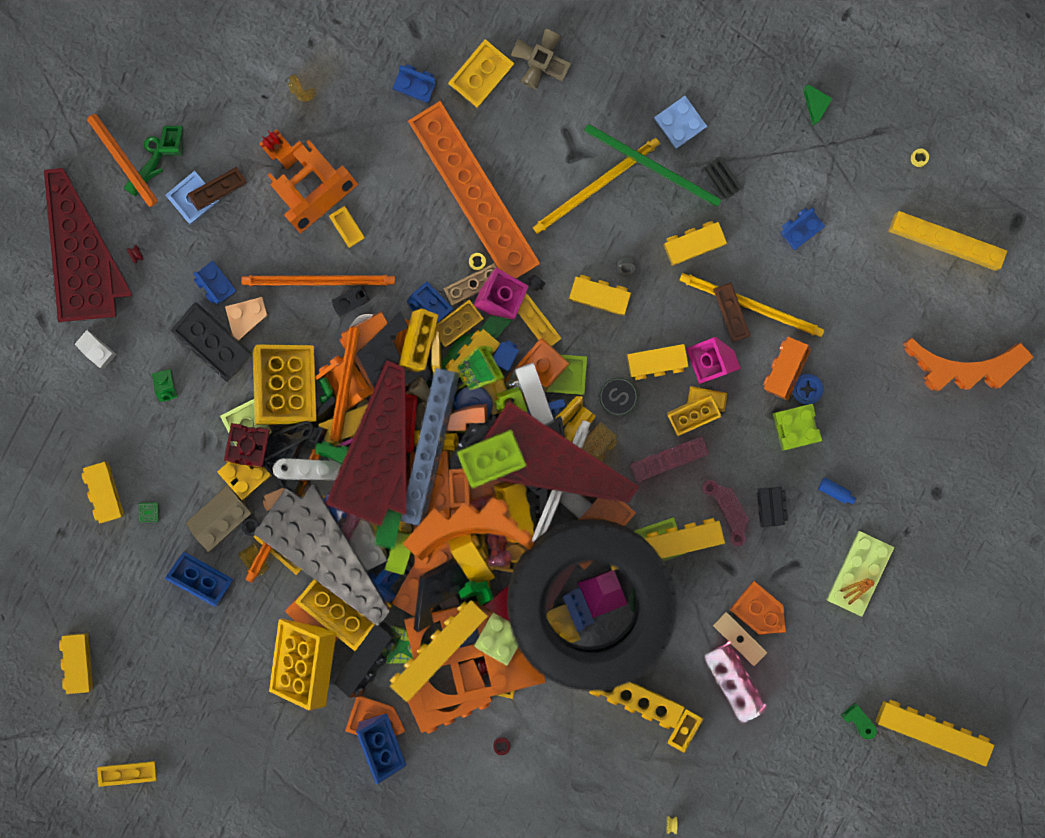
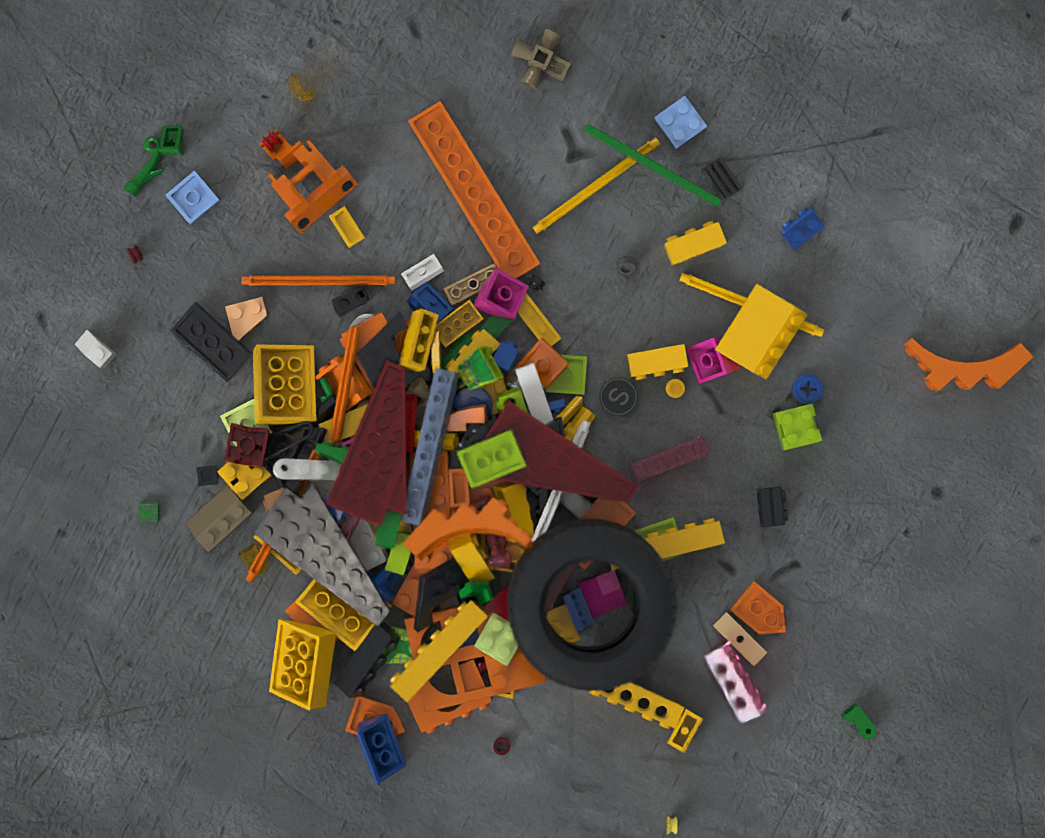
dark red wing [44,168,133,323] -> none
yellow brick [59,633,93,694] -> none
yellow brick [82,462,125,524] -> none
orange axle [87,113,158,207] -> none
yellow plate [97,761,157,787] -> none
green bracket [152,369,178,402] -> none
blue slope [165,551,234,607] -> none
reddish brown tile [187,167,247,211] -> none
blue bracket [193,261,237,305] -> none
black bush [242,518,260,536] -> none
blue bracket [393,64,437,103] -> none
yellow plate [448,39,514,109] -> none
light yellow bush [469,253,486,271] -> none
yellow brick [569,275,631,316] -> none
clear yellow brick [582,422,618,462] -> none
yellow piece [667,393,722,436] -> none
yellow tile [687,386,728,412] -> none
clear pink plate [702,480,749,546] -> none
reddish brown tile [713,282,751,342] -> none
orange brick [764,337,812,401] -> none
green slope [803,85,833,126] -> none
blue cylinder [818,477,856,505] -> none
yellowish green plate [826,531,894,617] -> none
clear orange piece [840,578,874,605] -> none
yellow brick [875,699,995,766] -> none
yellow brick [888,211,1007,271] -> none
light yellow bush [911,149,929,167] -> none
none -> black plate [197,465,219,486]
none -> white plate [401,254,444,291]
none -> yellow plate [666,379,685,398]
none -> yellow slope [715,284,808,380]

